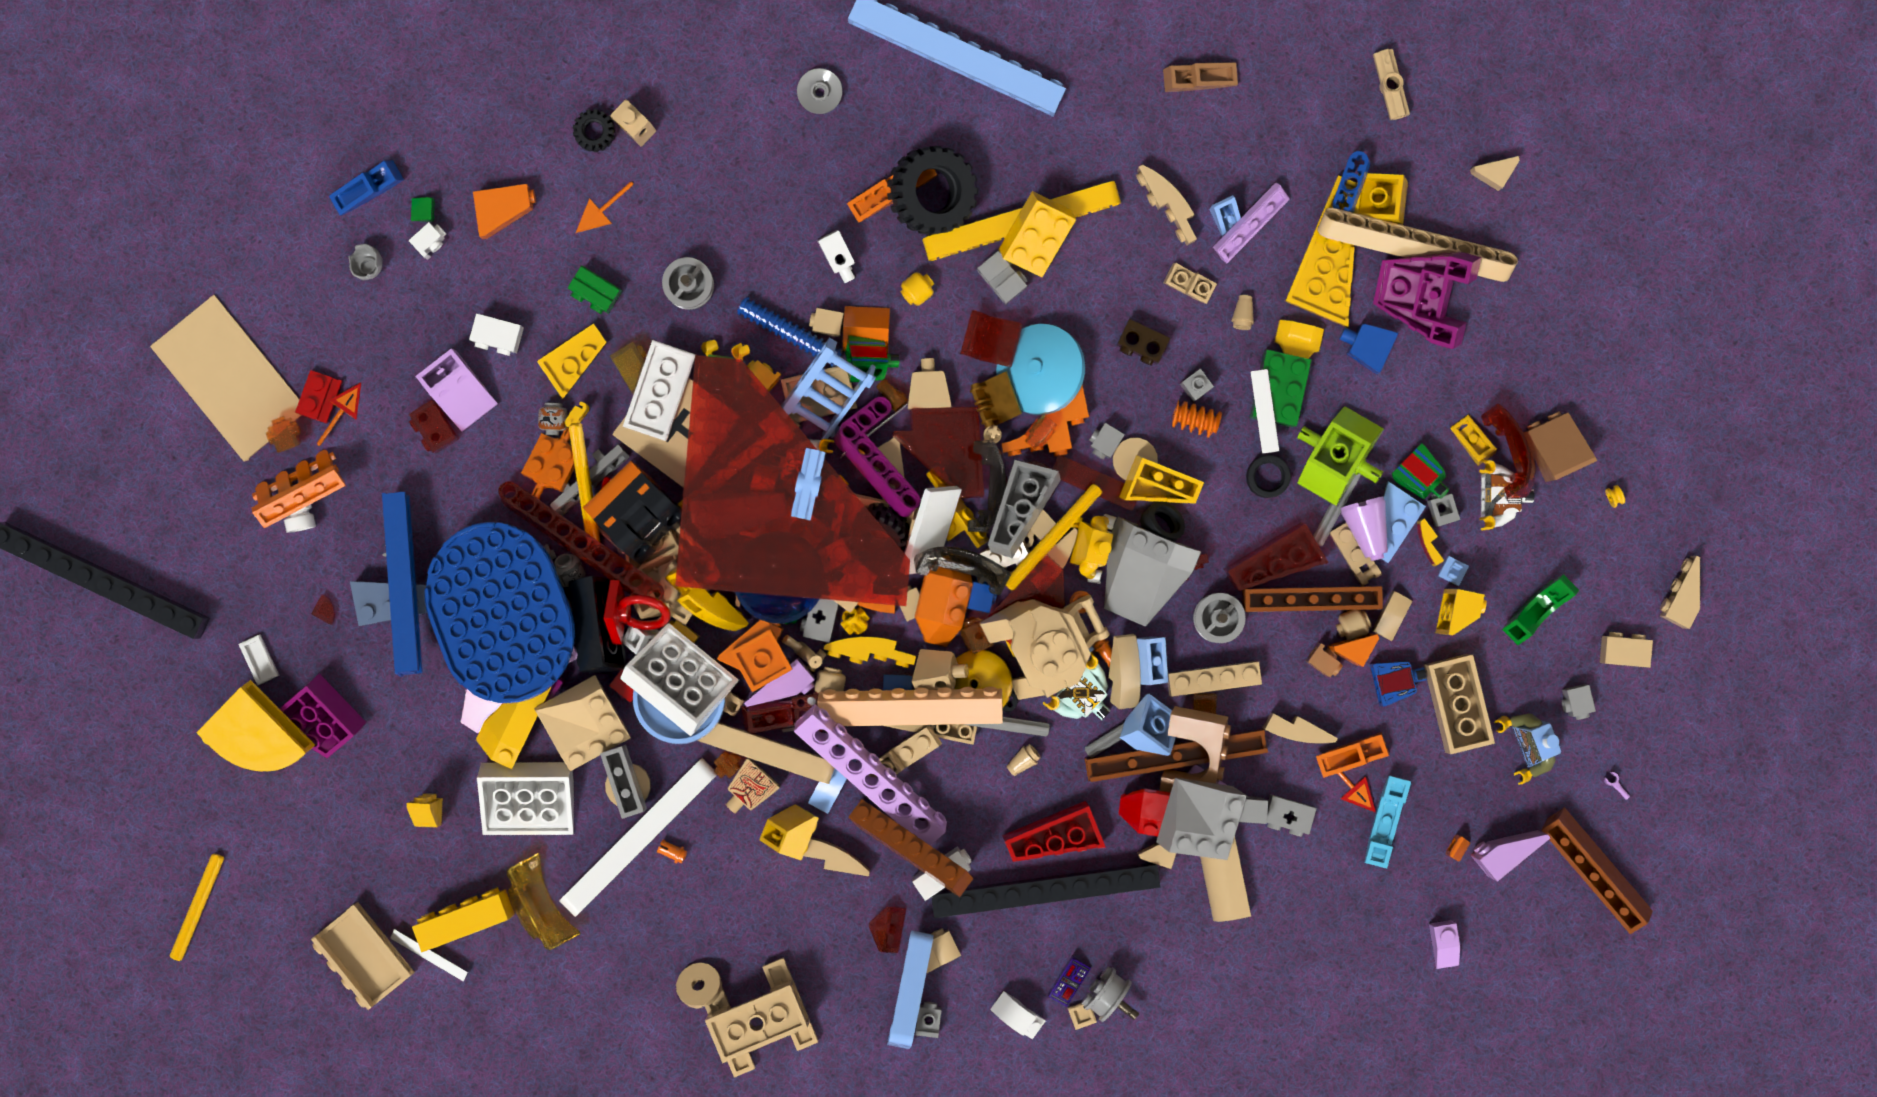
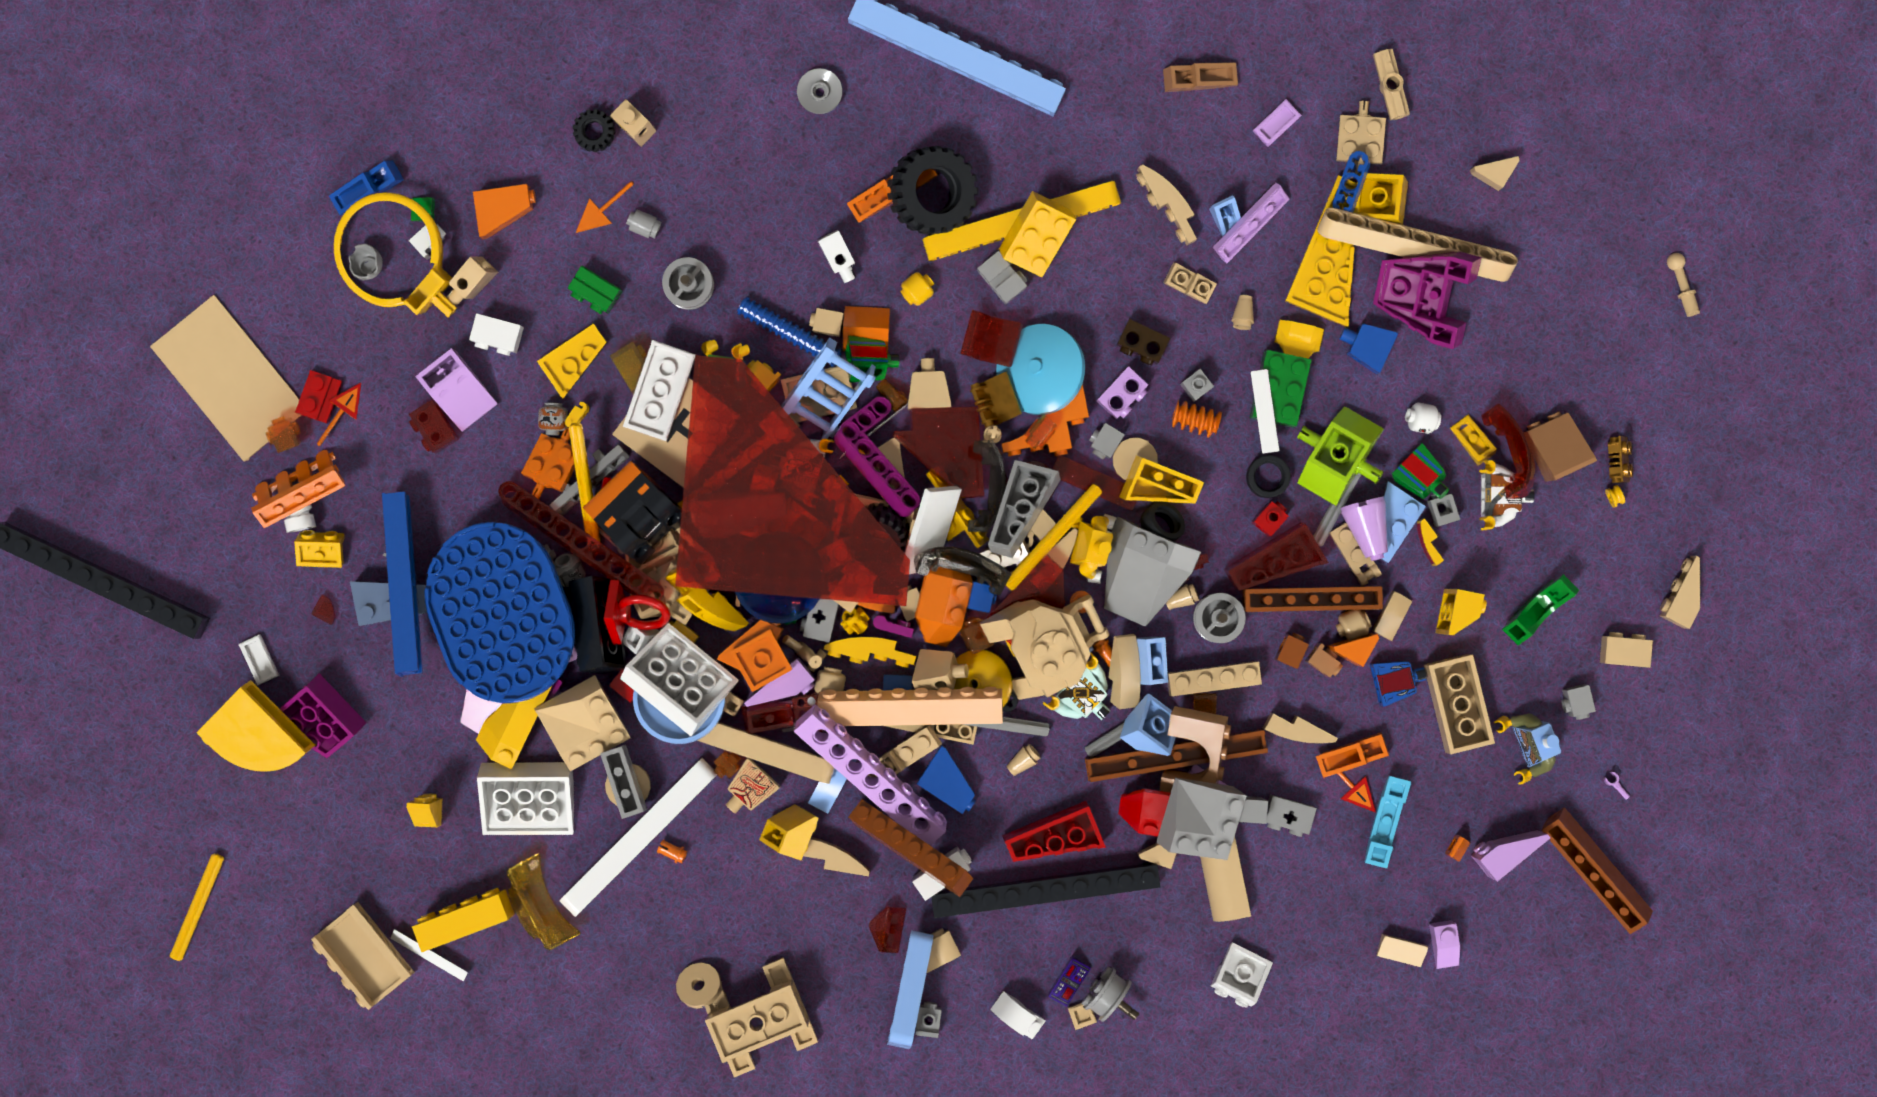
light blue piece [791,448,825,520] -> none
light blue tile [1437,556,1469,586] -> none
none -> yellow bracket [294,530,345,568]
none -> yellow brick [334,192,457,318]
none -> tan torso [447,257,498,306]
none -> light grey brick [626,209,662,239]
none -> magenta plate [873,615,914,638]
none -> blue slope [917,745,976,814]
none -> lavender brick [1097,366,1148,419]
none -> tan cone [1166,584,1200,610]
none -> white plate [1211,942,1273,1008]
none -> red brick [1252,501,1289,537]
none -> lavender tile [1253,99,1302,147]
none -> dark orange brick [1274,632,1309,669]
none -> tan plate [1336,101,1386,179]
none -> slope [1376,934,1428,967]
none -> white head [1405,402,1441,434]
none -> pearl gold hinge [1608,436,1633,483]
none -> tan pin [1667,253,1700,317]

